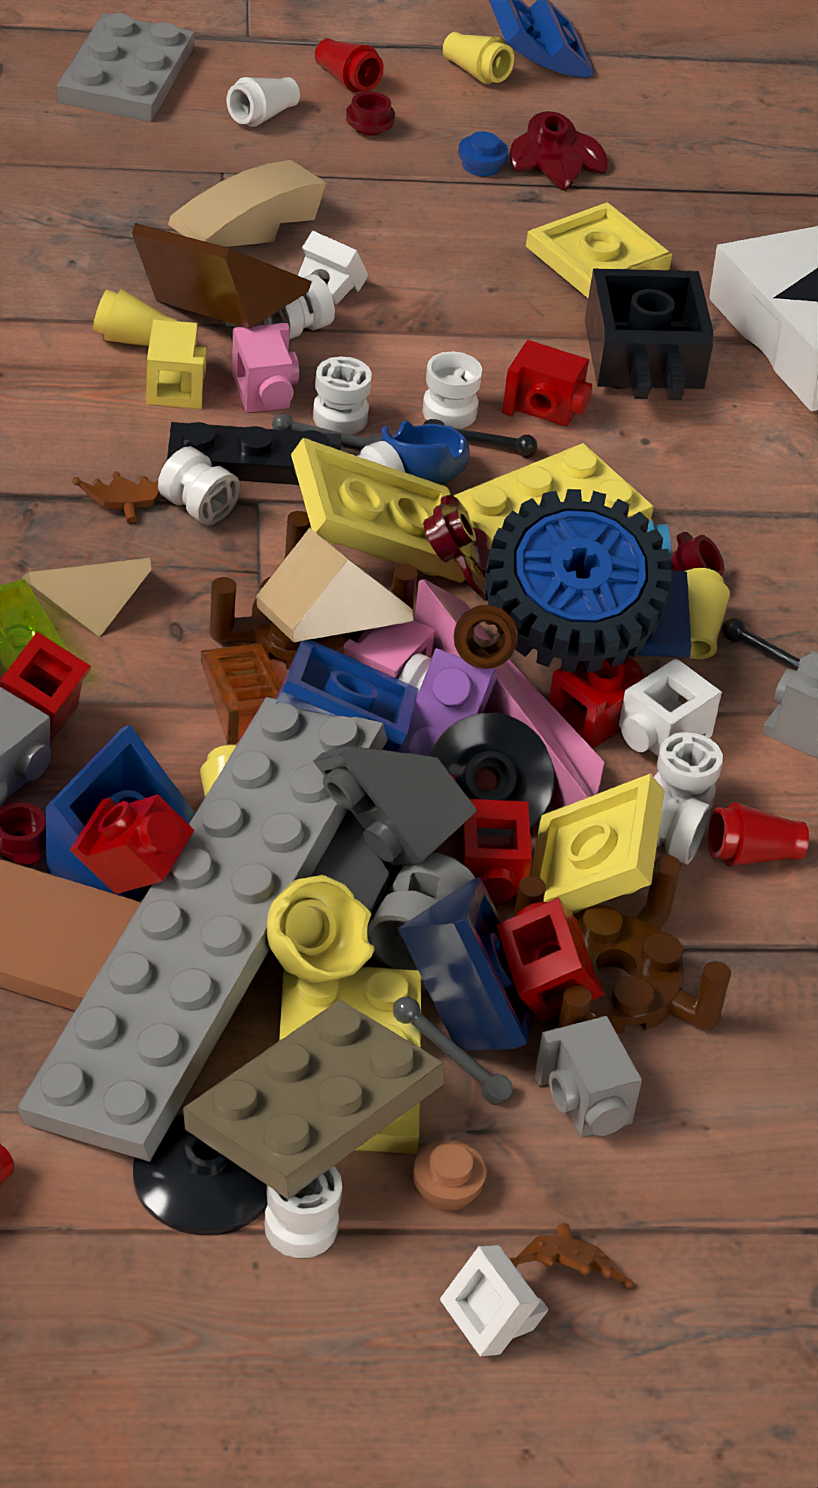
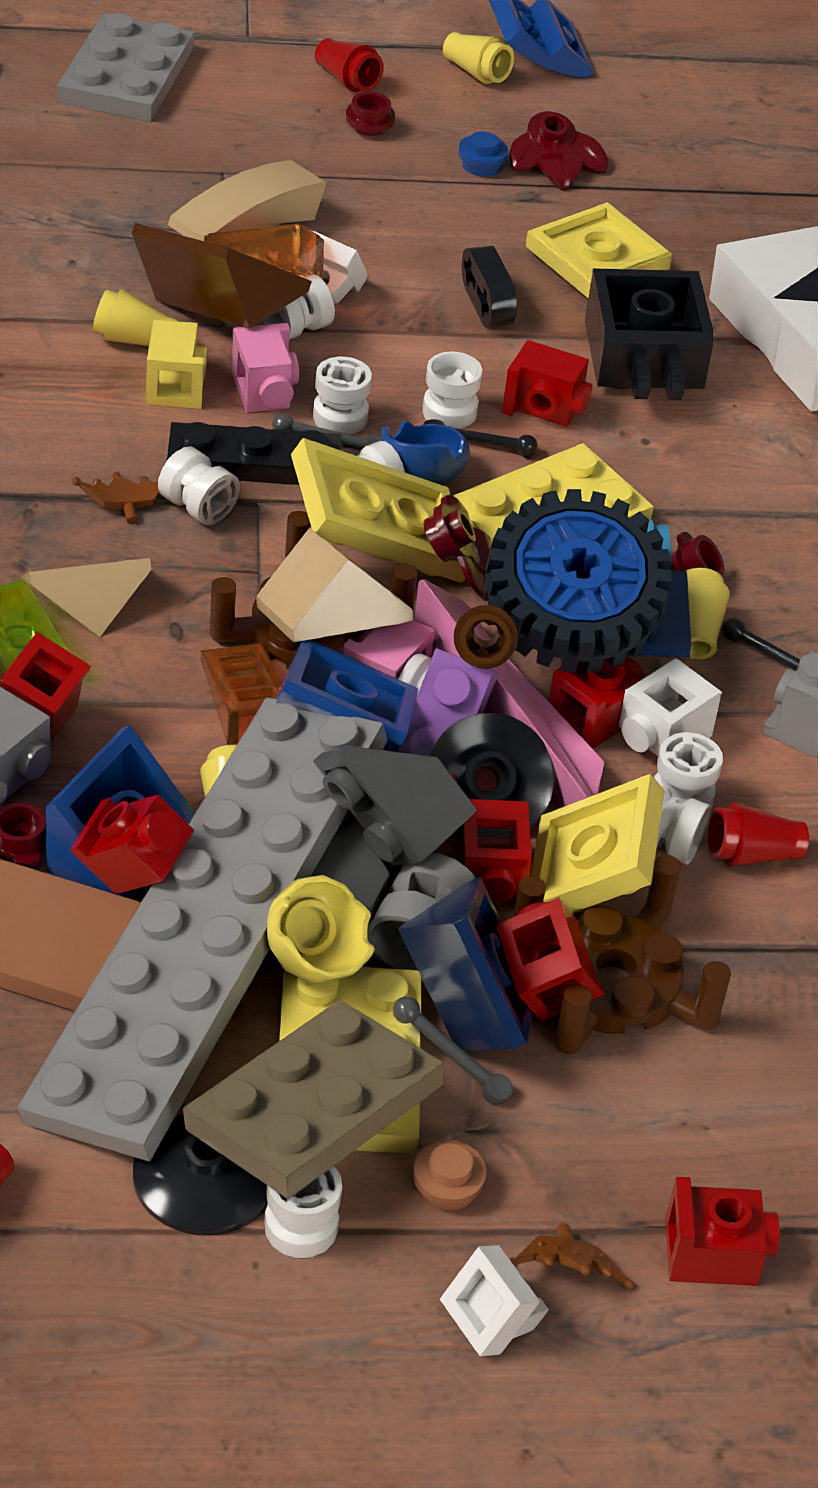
white cone [226,77,300,127] -> none
light grey brick [534,1016,642,1137] -> none
none -> clear orange slope [204,224,324,278]
none -> black beam [461,246,517,327]
none -> red brick [665,1177,780,1286]

